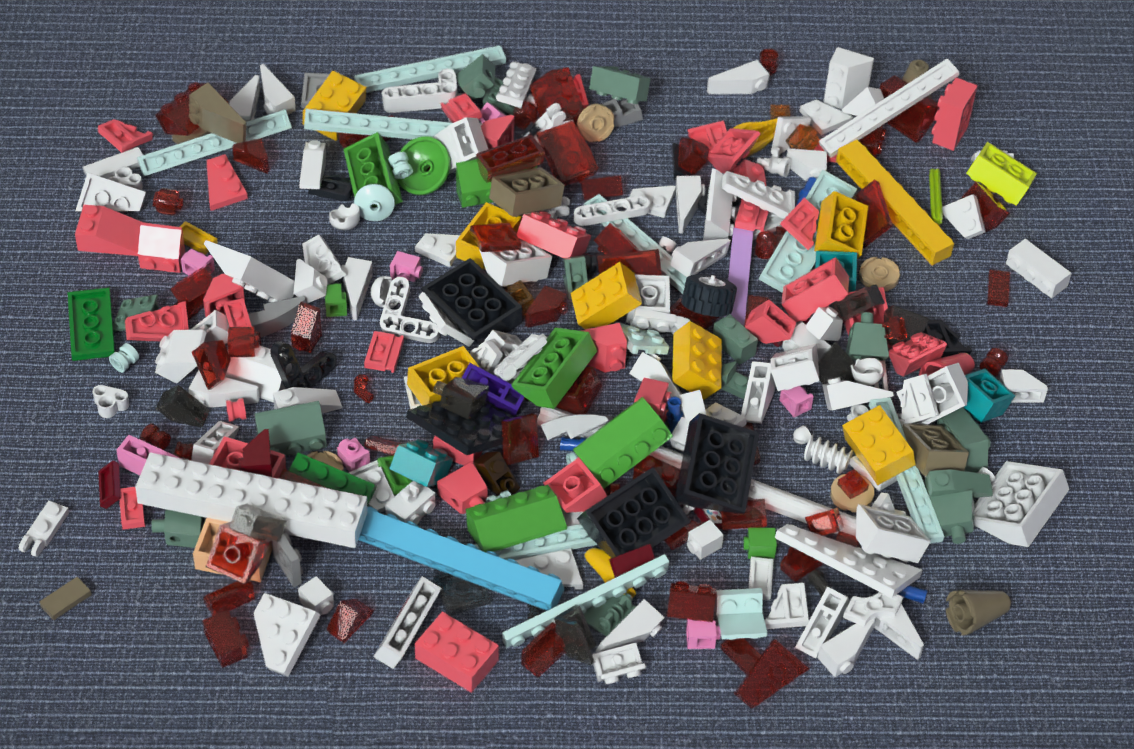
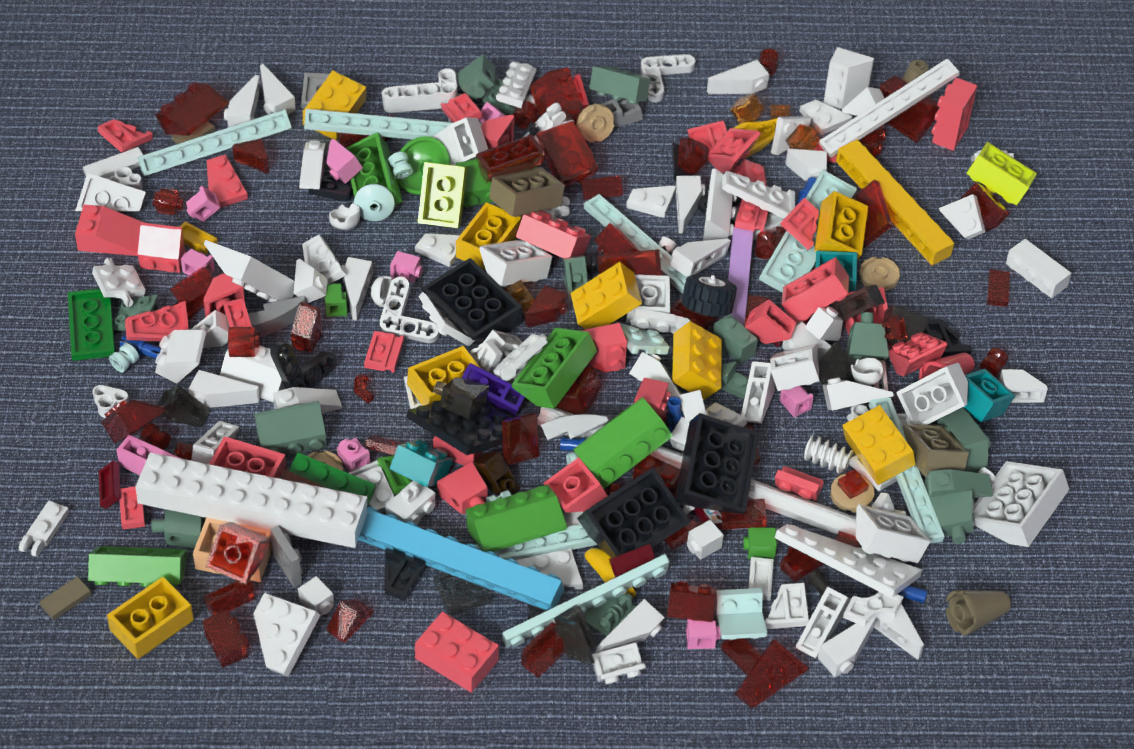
dark tan slope [189,83,246,145] -> none
clear red slope [192,340,231,390] -> none
coral wheel [226,398,246,422] -> none
clear smoke slope [229,503,287,542] -> none
dark red slope [239,429,272,477] -> none
light aqua plate [354,46,506,93] -> none
white brick [373,576,441,669] -> none
clear red tile [470,223,521,252] -> none
white beam [574,196,650,226] -> none
white piece [757,146,791,177] -> none
white hinge [793,425,811,444] -> none
clear red slope [805,507,844,536] -> none
white wing [899,374,939,426] -> none
lime axle [929,168,943,225] -> none
none -> slope [88,546,187,587]
none -> white plate [92,258,145,307]
none -> clear red slope [101,399,166,444]
none -> yellow brick [107,577,194,659]
none -> blue pin [120,334,161,359]
none -> bright pink brick [186,186,221,222]
none -> bright pink slope [326,139,363,184]
none -> black wing [384,547,426,601]
none -> brick [418,162,468,228]
none -> white beam [641,54,695,102]
none -> clear orange brick [730,93,765,124]
none -> coral bracket [775,466,824,501]

